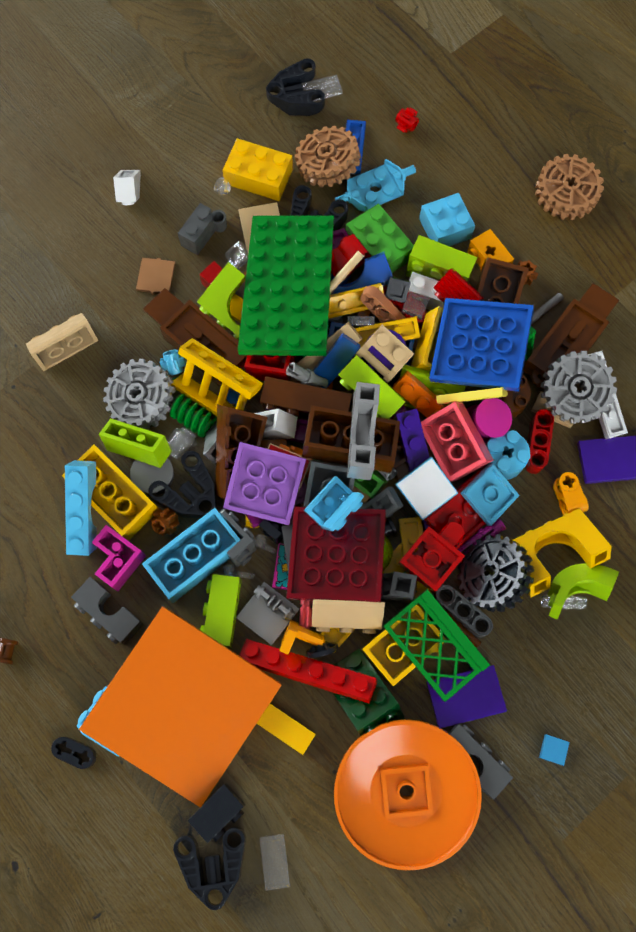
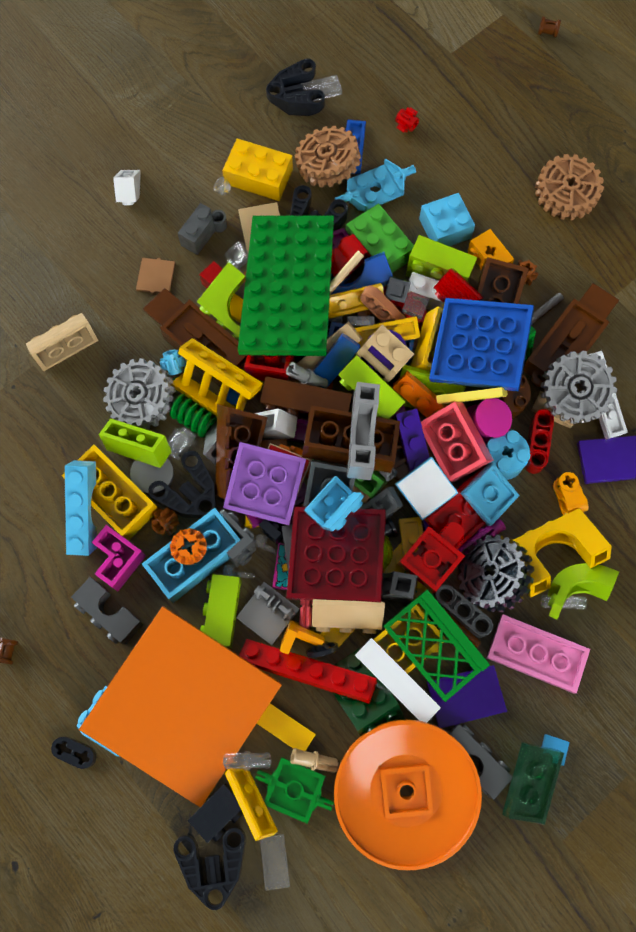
none -> orange gear [170,528,207,565]
none -> clear axle [223,751,271,771]
none -> yellow tile [225,765,278,841]
none -> green plate [255,757,334,824]
none -> tan axle [290,748,339,773]
none -> white tile [355,638,441,722]
none -> bright pink plate [486,614,590,694]
none -> clear green plate [502,742,564,824]
none -> reddish brown bush [538,16,561,38]

